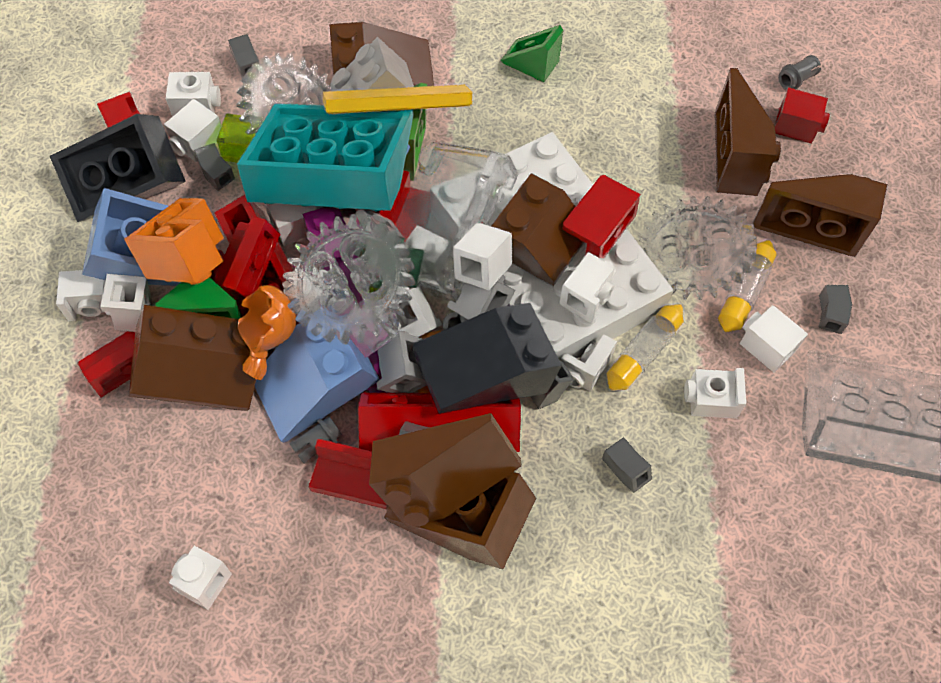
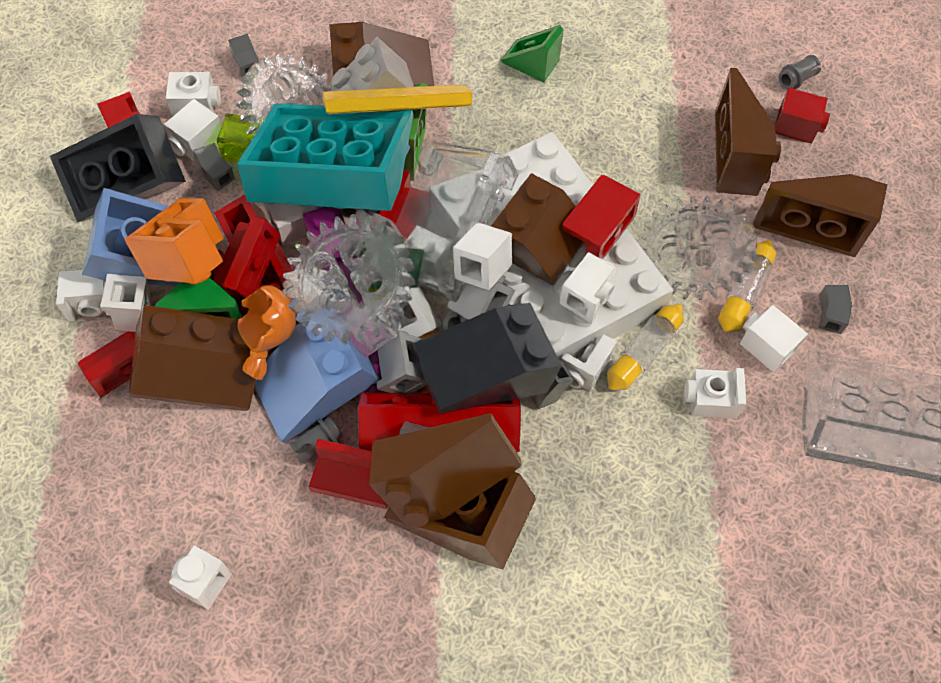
dark grey piece [602,437,652,493] -> none

